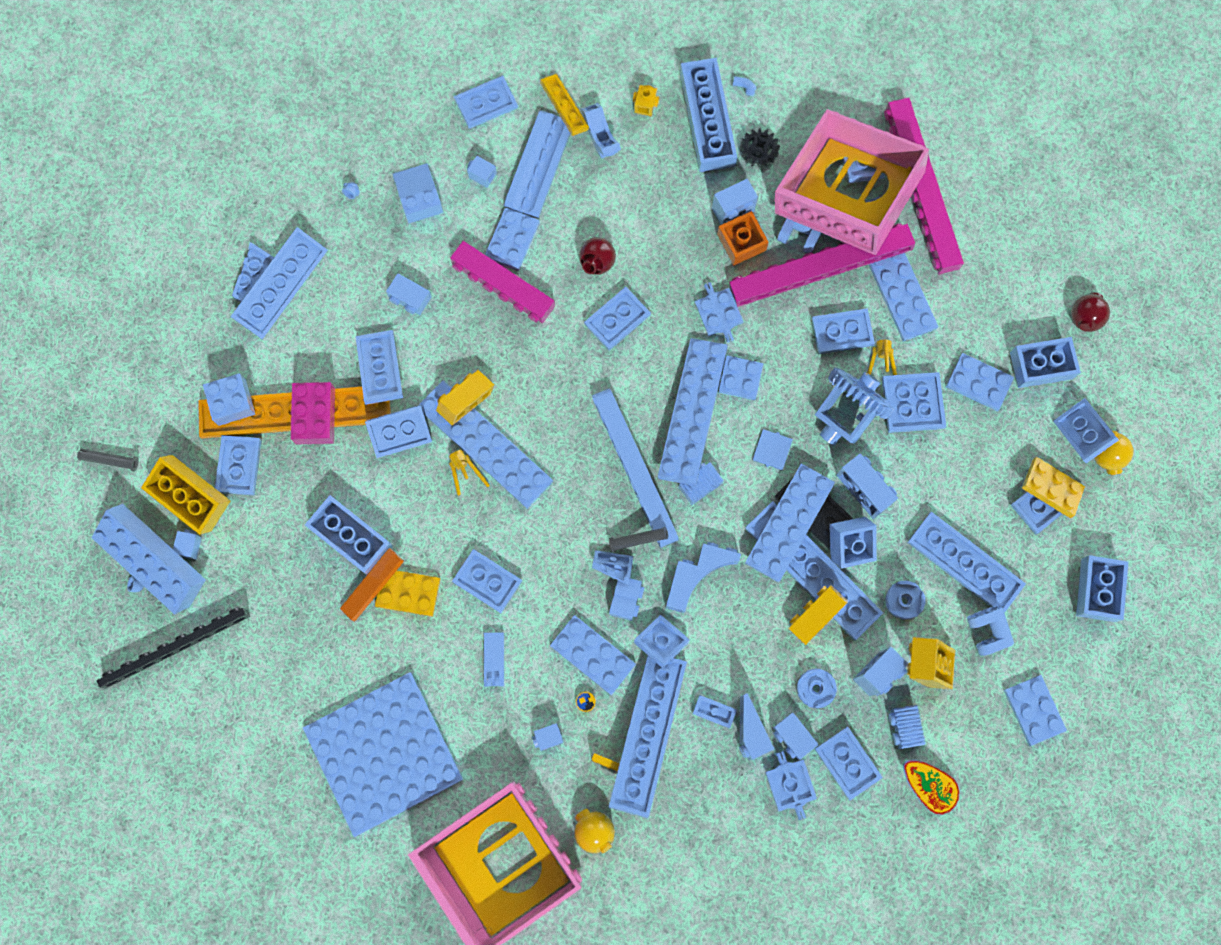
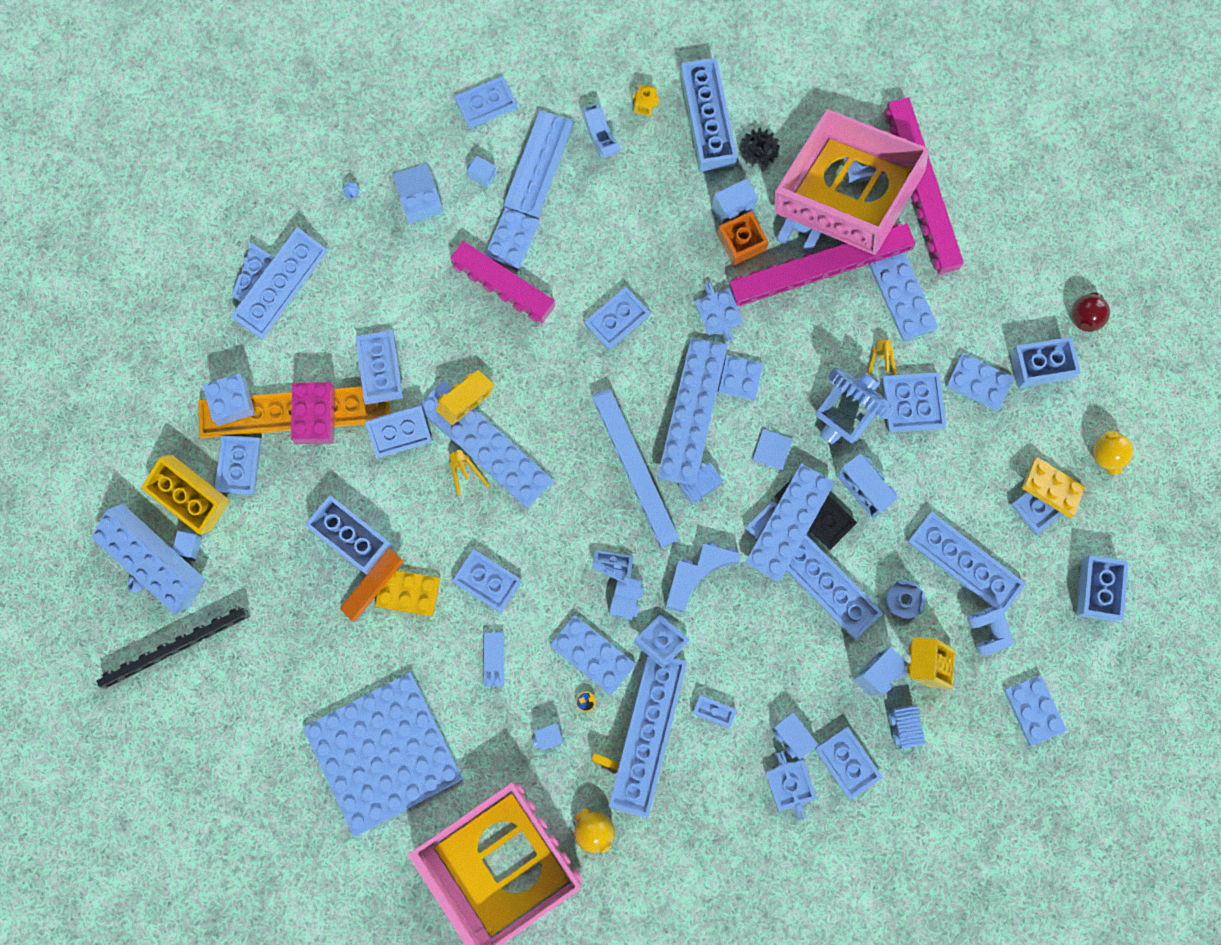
dark grey pin [77,448,139,472] -> none
light blue brick [386,274,432,315] -> none
yellow tile [540,73,589,136] -> none
dark red brick [579,237,616,275] -> none
dark grey pin [609,527,669,553] -> none
light blue arm [733,76,757,96] -> none
light blue slope [739,693,774,760] -> none
yellow brick [788,585,848,645] -> none
light blue plate [796,668,837,709] -> none
light blue plate [811,308,875,354] -> none
light blue brick [830,517,877,569] -> none
shield [903,760,960,814] -> none
light blue plate [1053,398,1119,463] -> none

